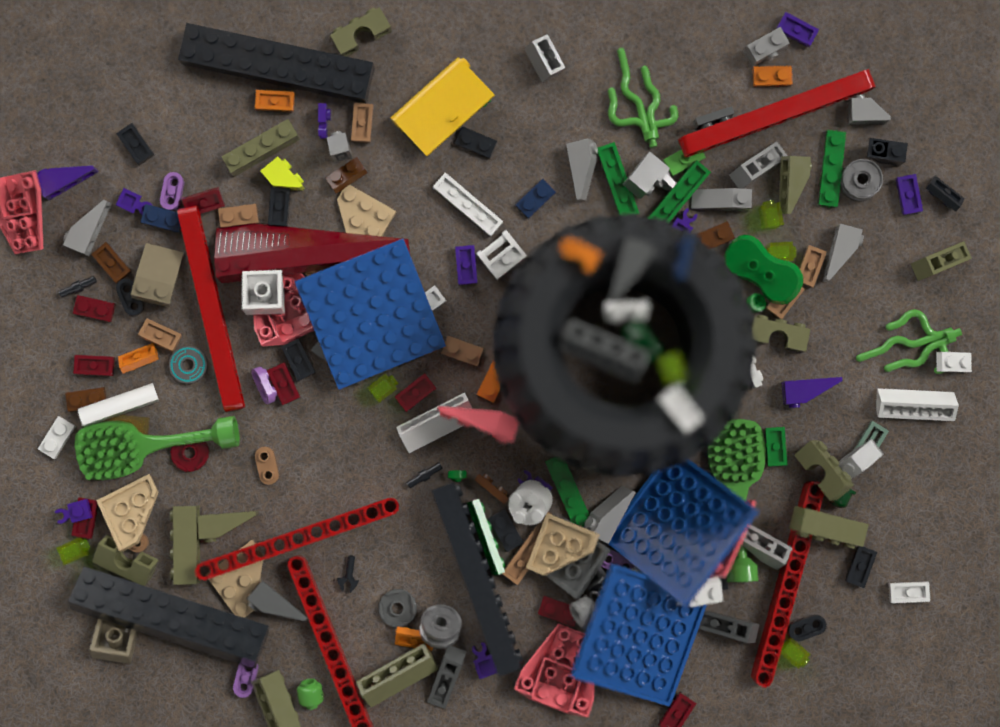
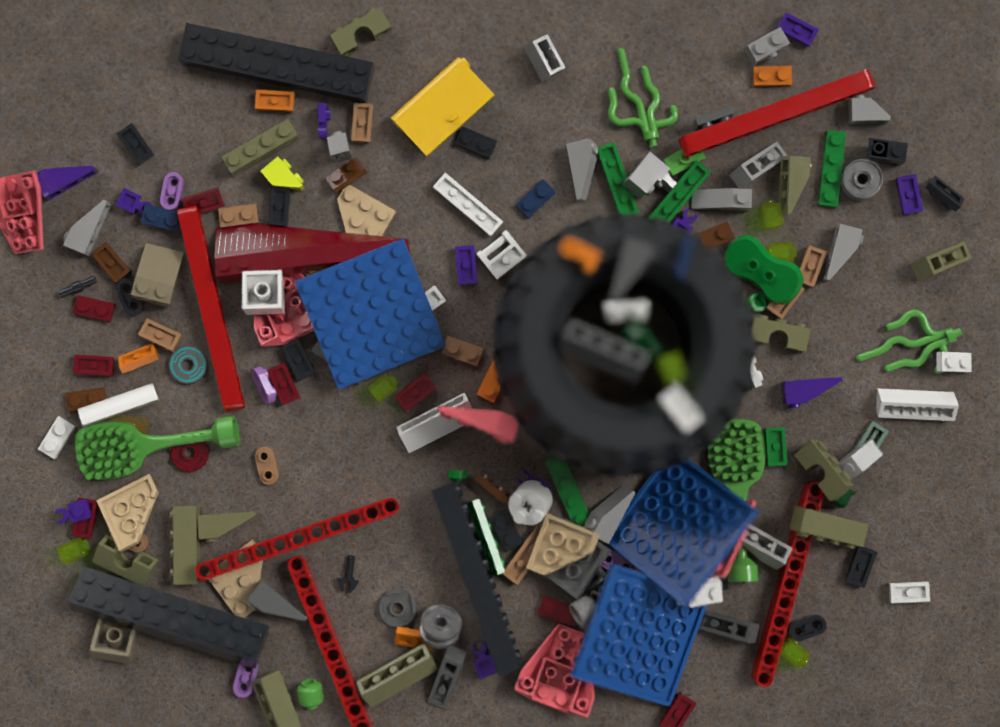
black bar [406,462,443,489] -> none

